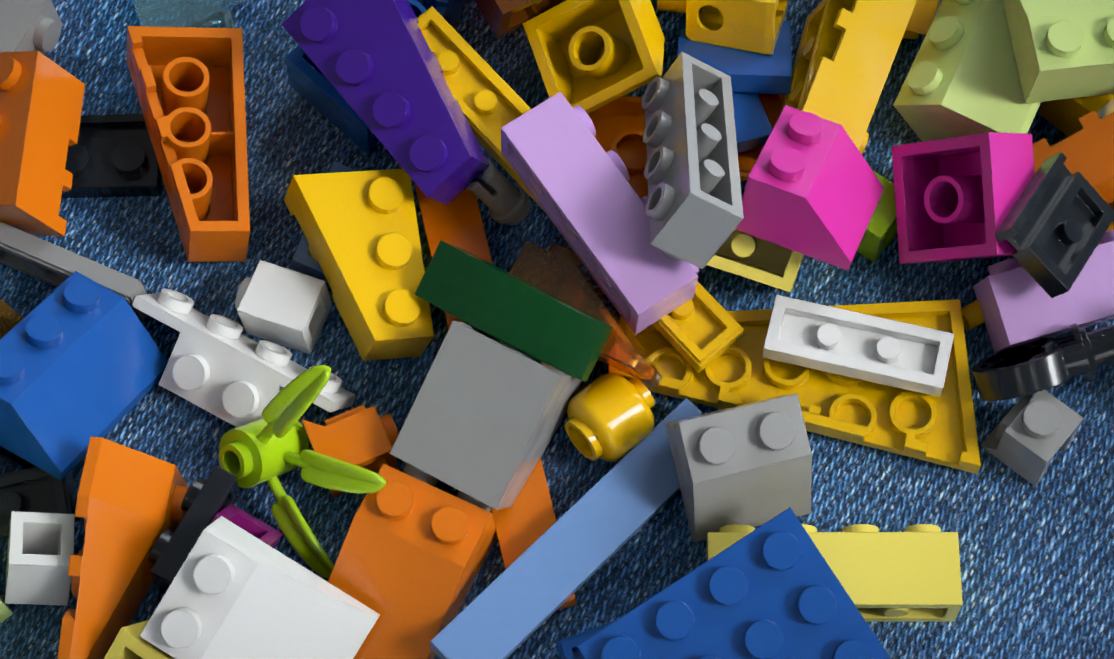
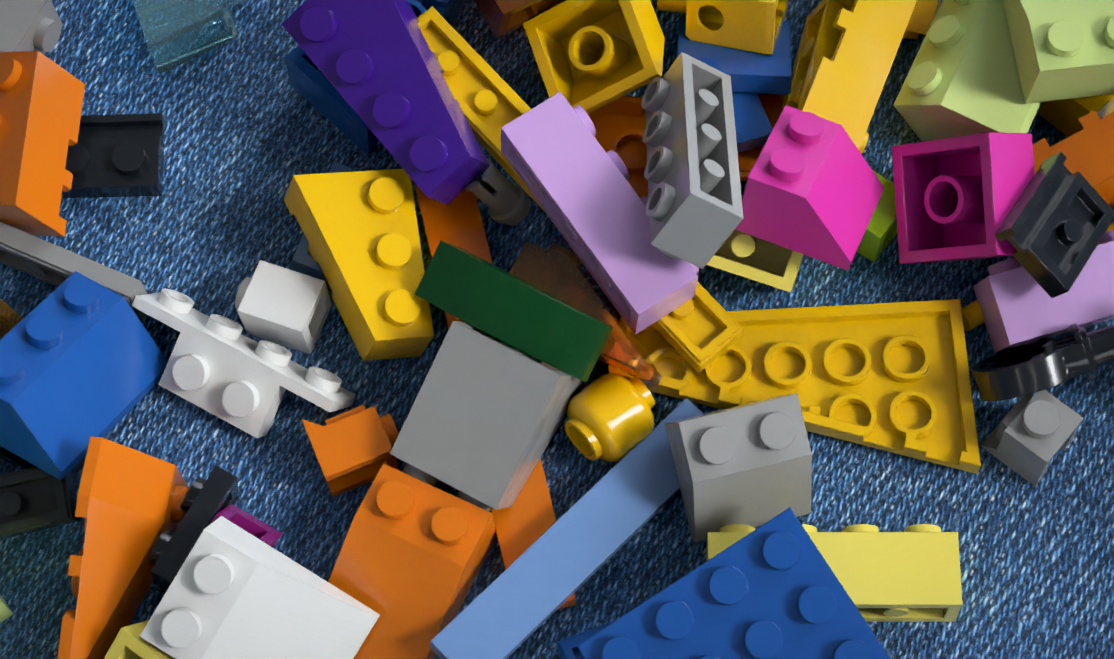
white brick [5,511,75,606] -> none
orange wedge [126,26,250,262] -> none
lime plant [219,365,387,579] -> none
white plate [762,295,954,397] -> none

